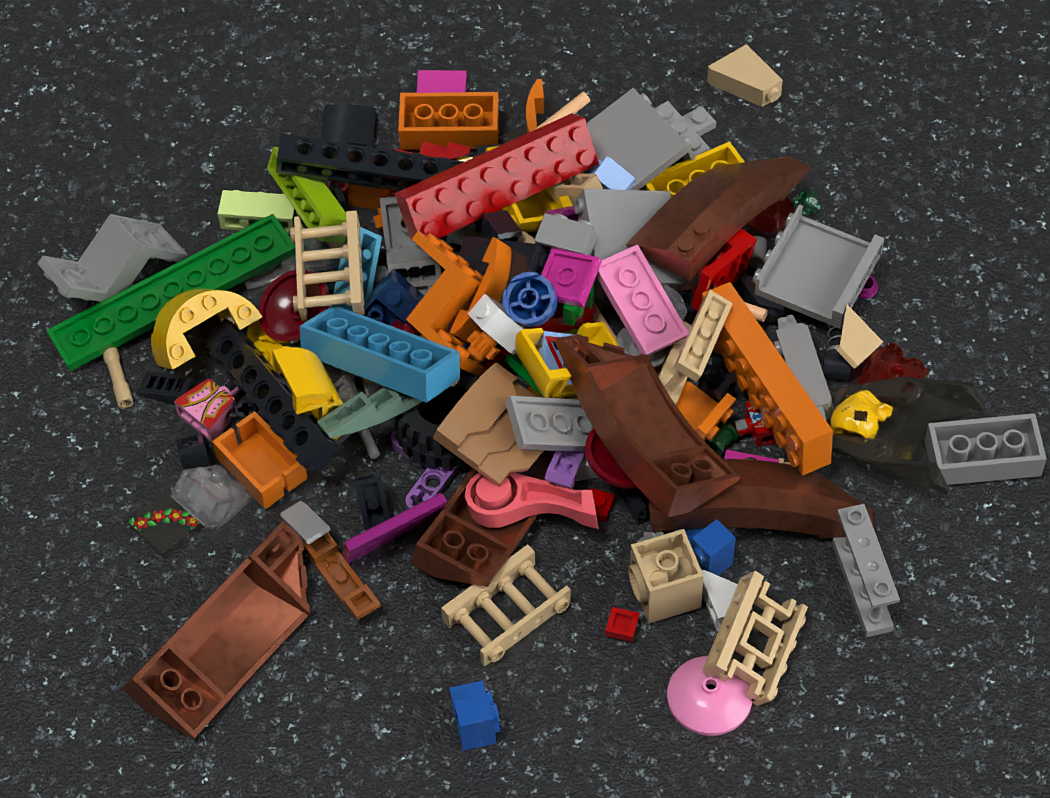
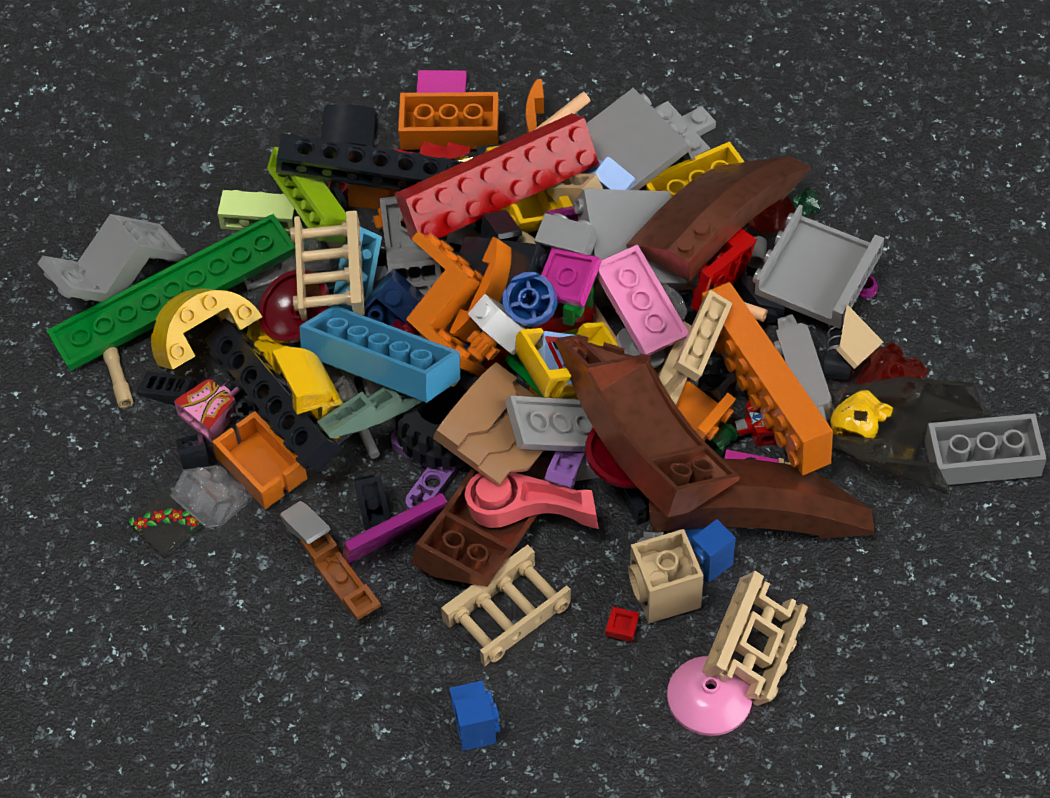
copper slope [122,521,310,739] -> none
red plate [589,487,615,522] -> none
white slope [702,570,753,631] -> none
tan slope [707,44,783,107] -> none
light grey fence [832,504,900,637] -> none

